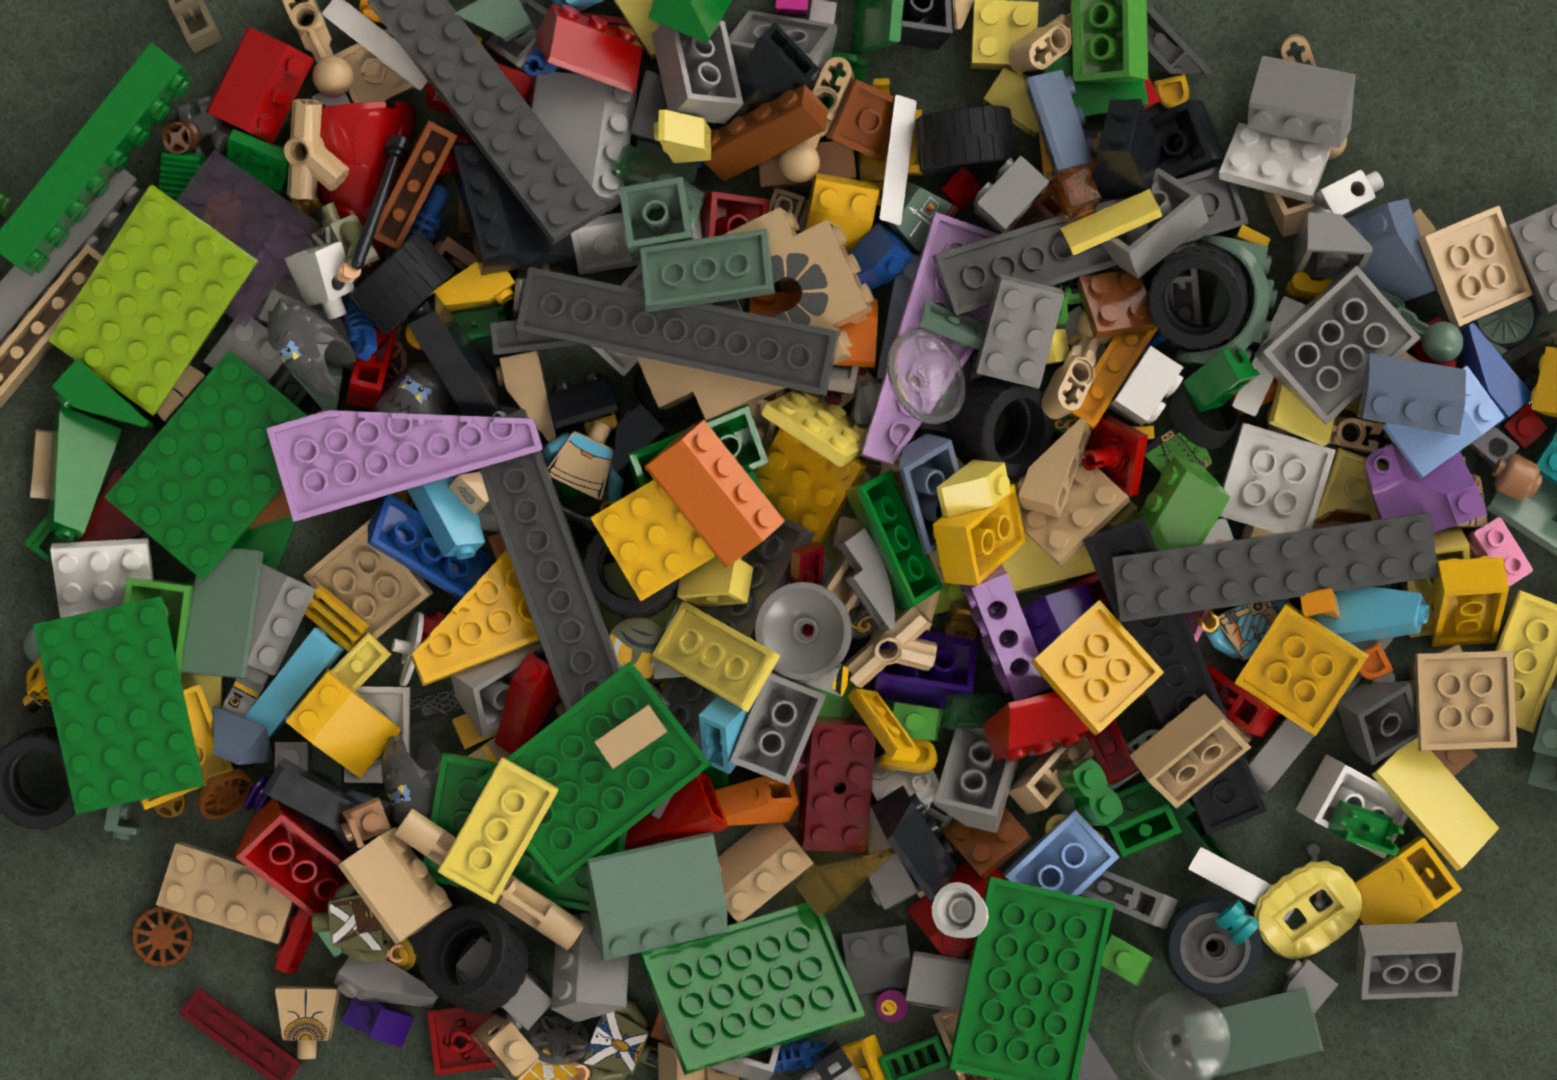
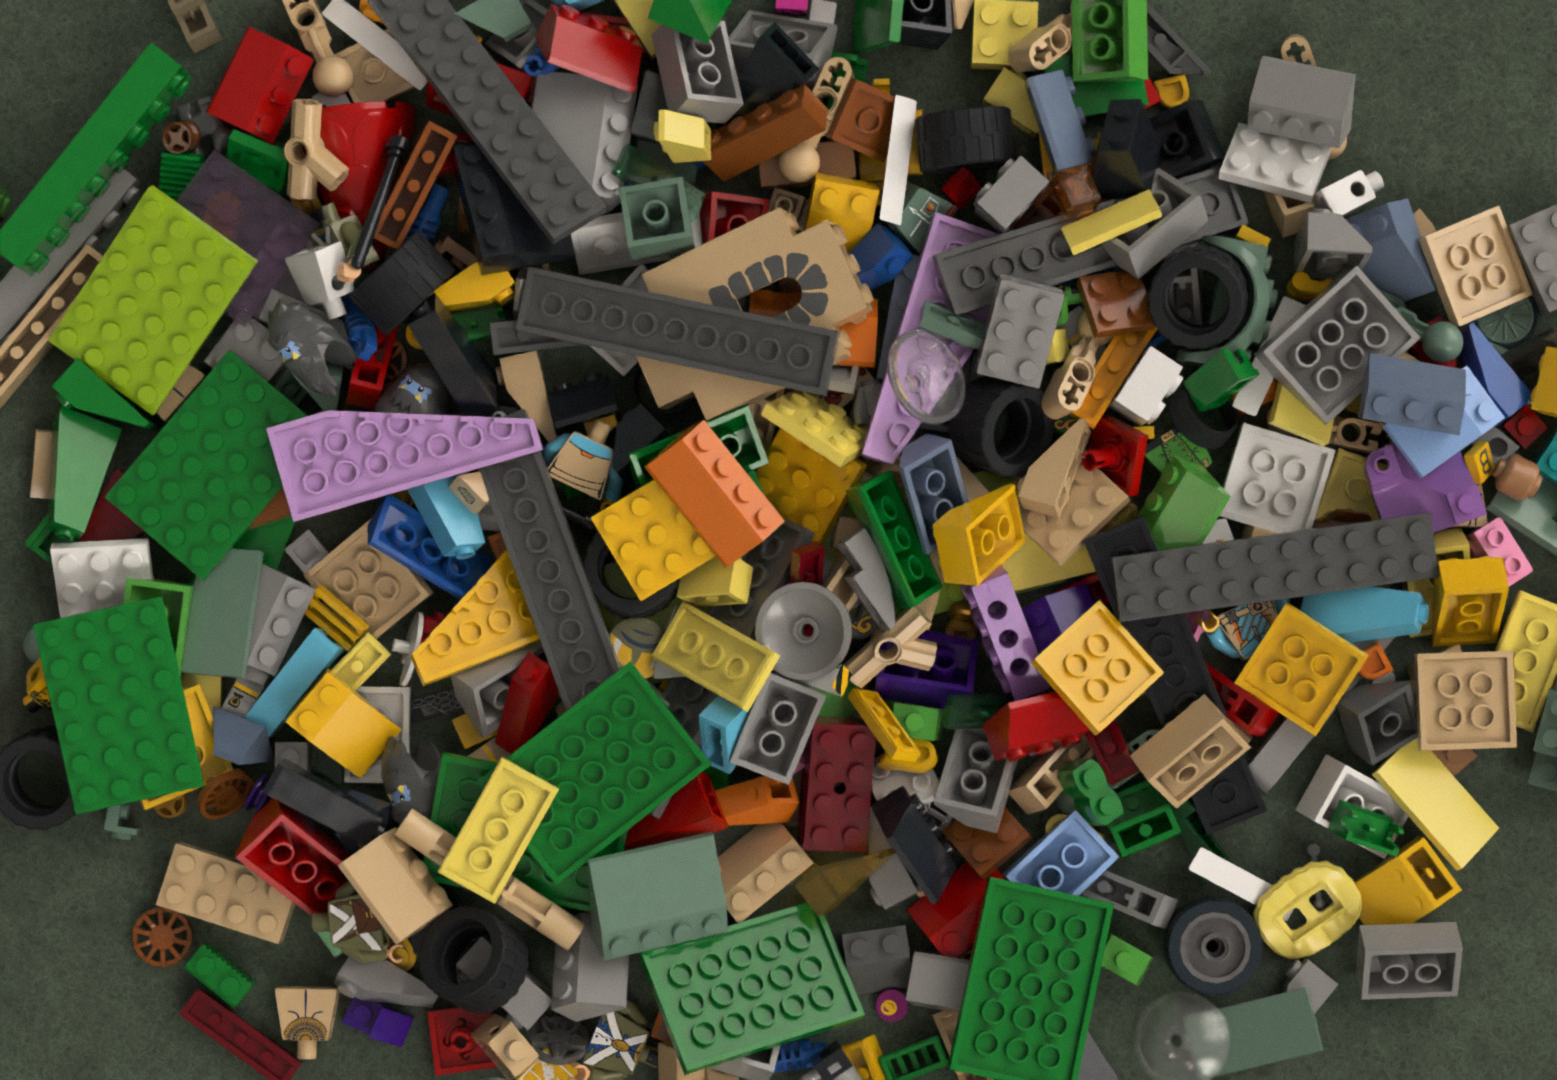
red plate [275,909,314,974] -> none
medium nougat bracket [340,797,391,849] -> none
tan tile [595,704,667,769] -> none
sand green tile [639,229,775,312] -> none
white piece [932,882,989,939] -> none
light yellow slope [936,459,1011,517] -> none
teal wheel [1215,900,1260,946] -> none
light orange slope [1300,587,1340,619] -> none
none -> green brick [184,943,257,1008]
none -> light grey plate [284,529,329,574]
none -> yellow tile [1464,441,1494,484]

